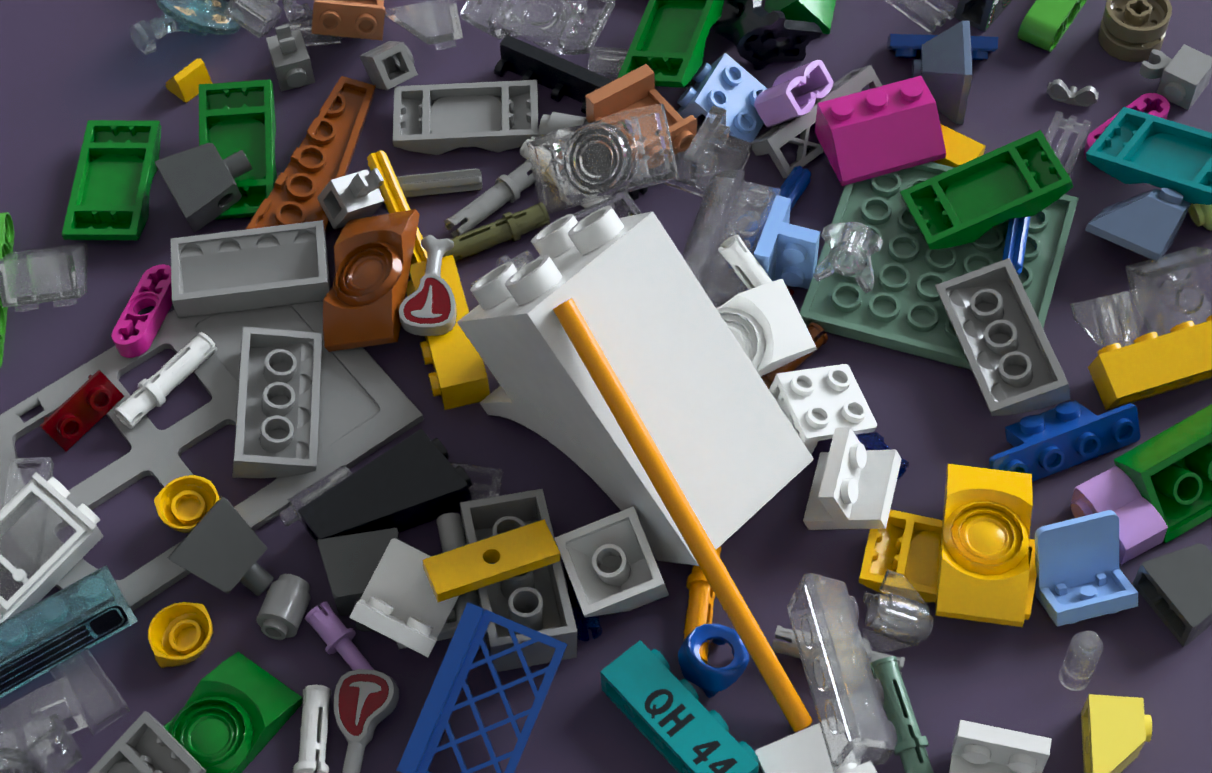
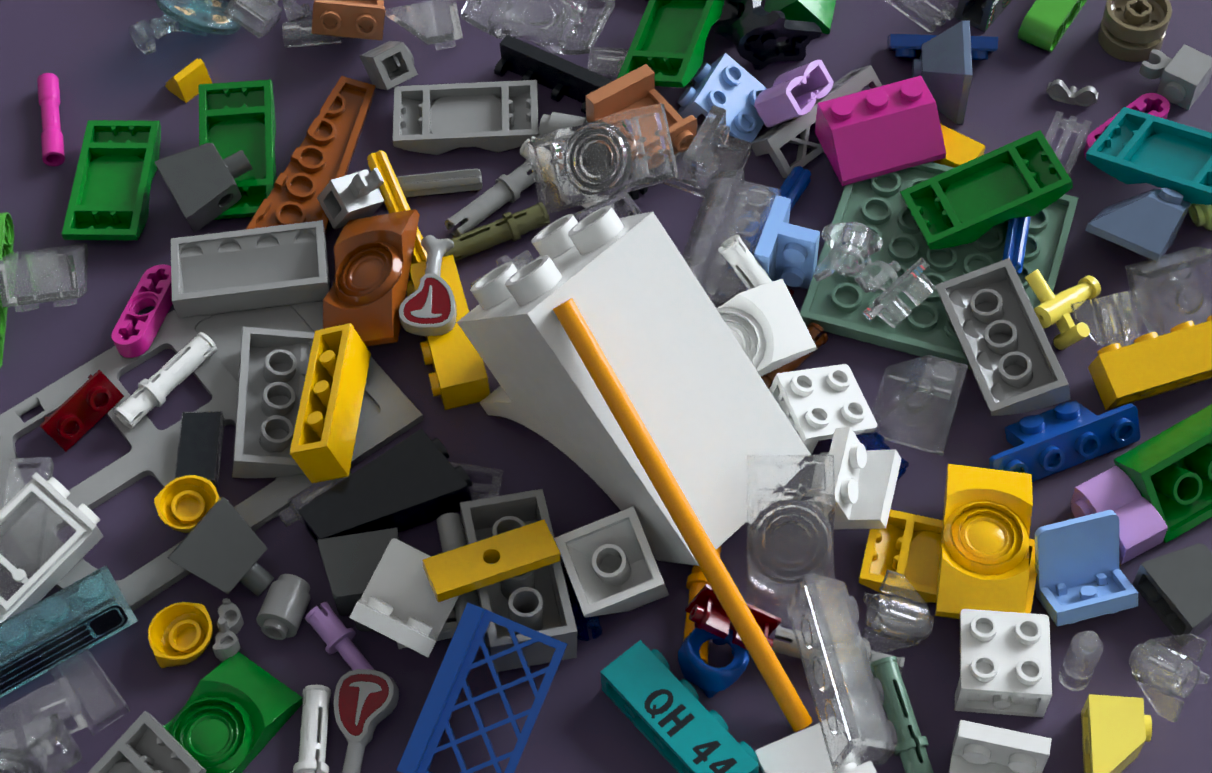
light grey brick [266,24,315,92] -> none
none -> dark pink piece [37,73,65,166]
none -> black tile [174,411,225,487]
none -> light grey piece [212,598,244,661]
none -> yellow brick [289,323,371,483]
none -> dark red hinge [685,584,782,649]
none -> clear slope [746,455,836,627]
none -> clear hips [863,257,936,329]
none -> clear slope [866,355,968,456]
none -> white bracket [955,609,1052,718]
none -> light yellow piece [1024,269,1101,350]
none -> clear brick [1129,633,1210,723]

